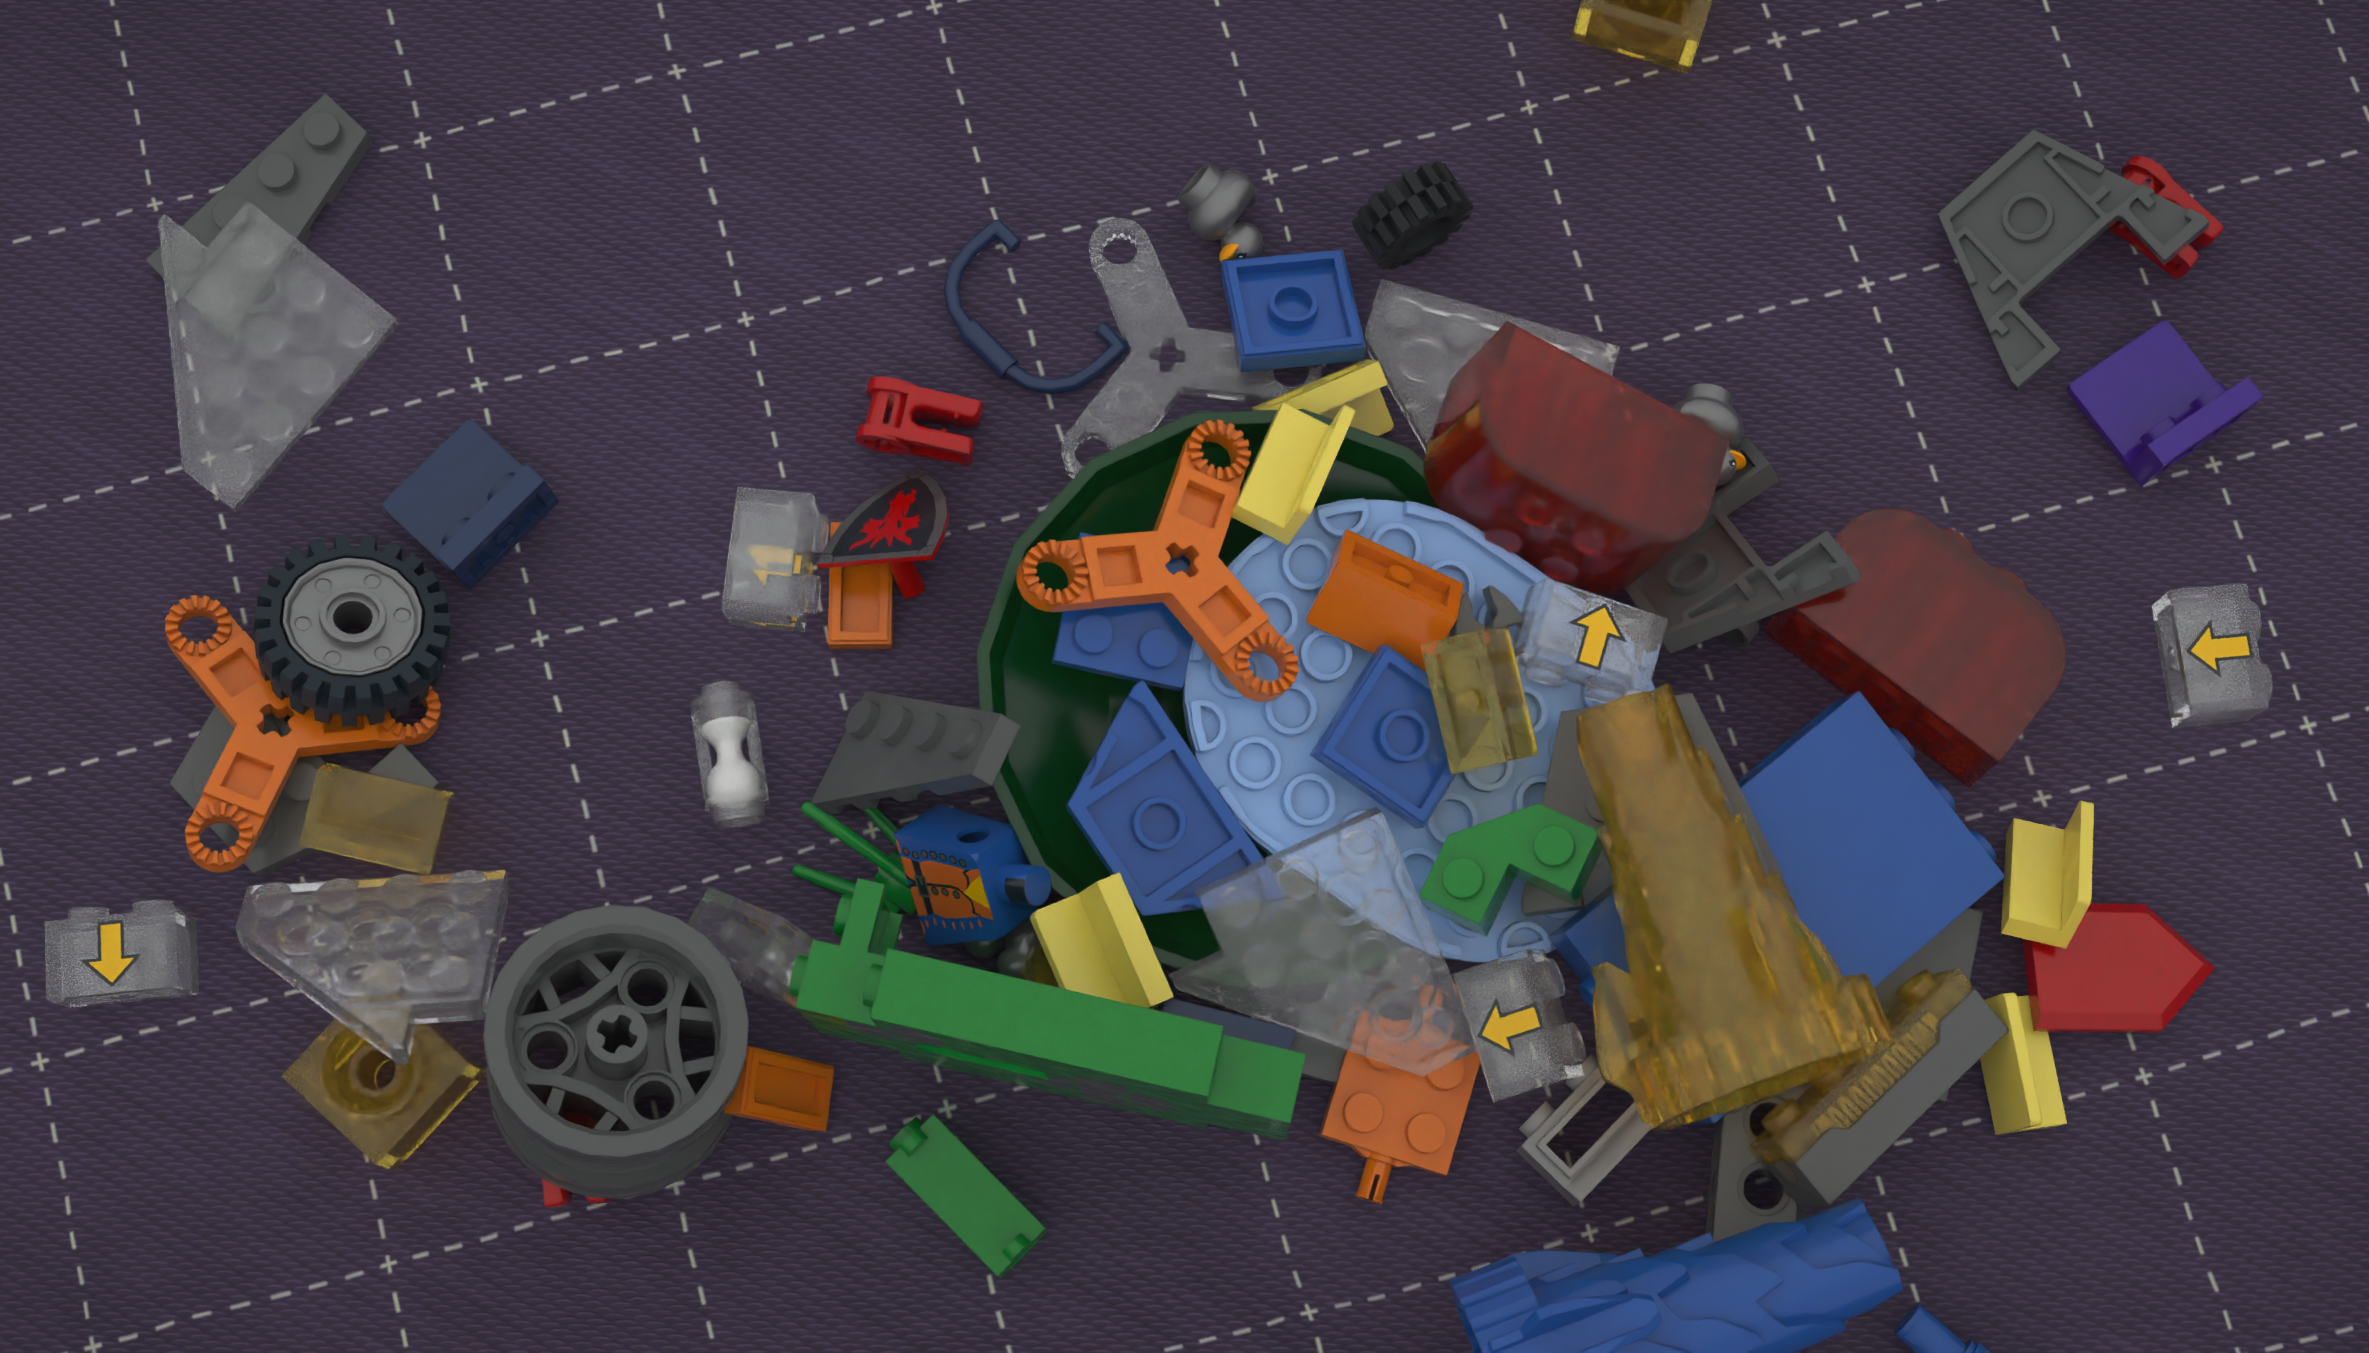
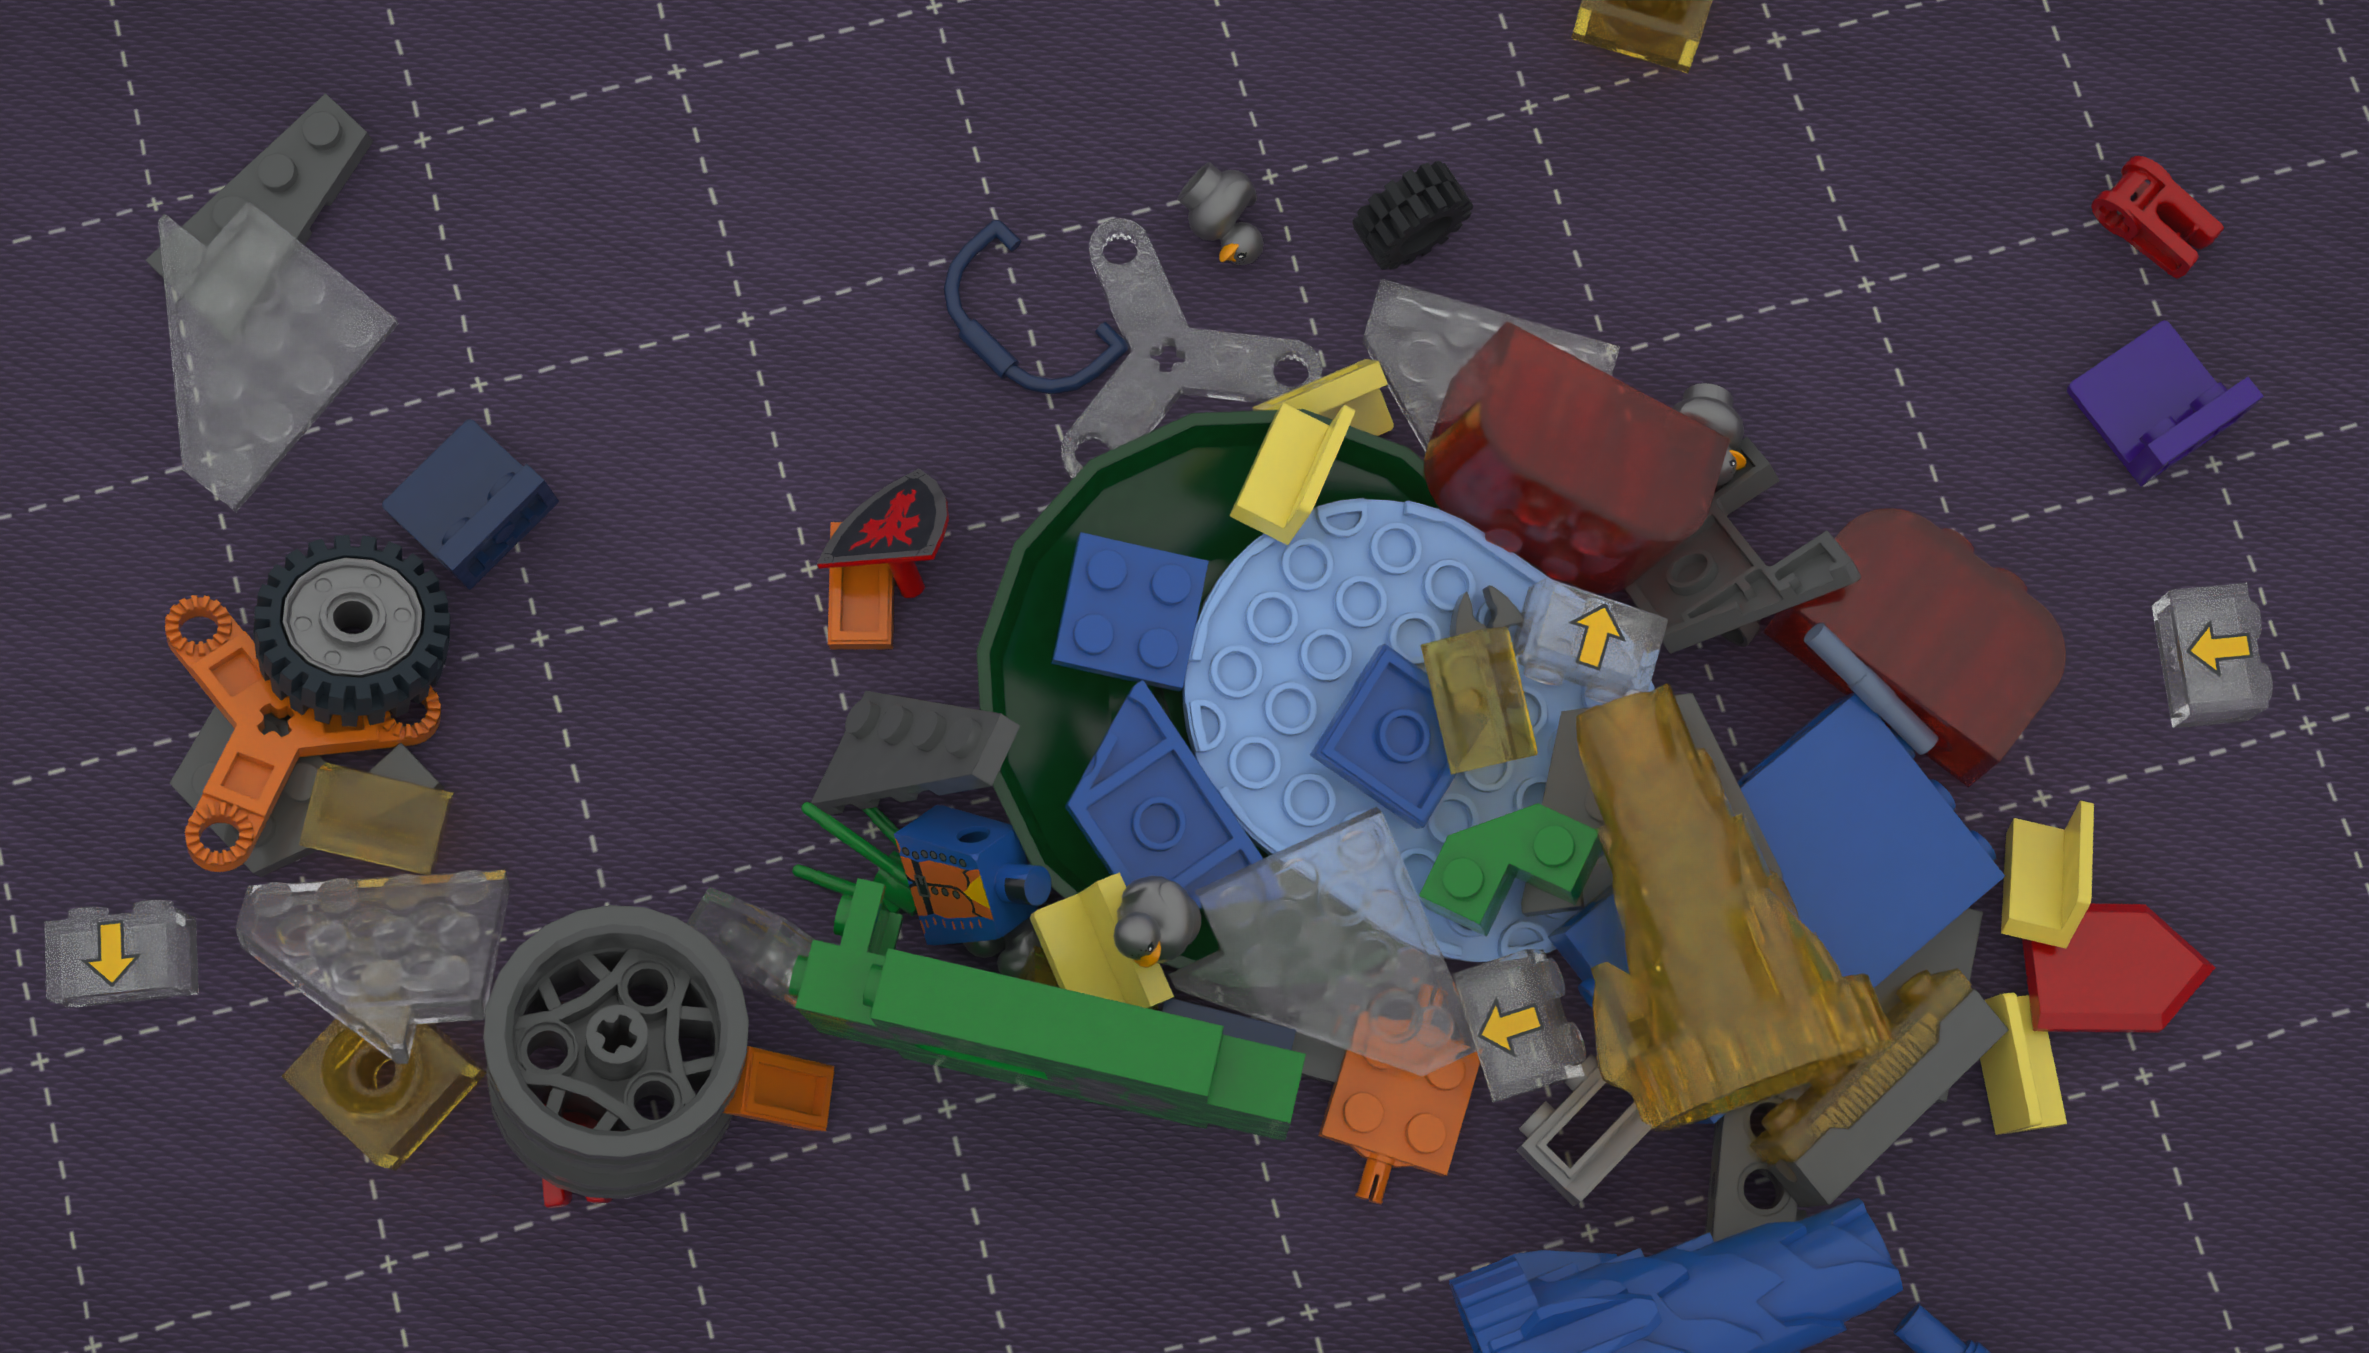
clear piece [690,681,770,829] -> none
clear brick [721,487,829,632] -> none
red piece [855,376,984,465] -> none
green brick [885,1114,1048,1279] -> none
orange piece [1016,419,1300,702] -> none
blue plate [1220,249,1366,372] -> none
orange panel [1306,529,1464,672] -> none
dark grey wing [1938,129,2209,391] -> none
none -> flat silver animal [1113,876,1201,968]
none -> sand blue piece [1804,622,1938,755]

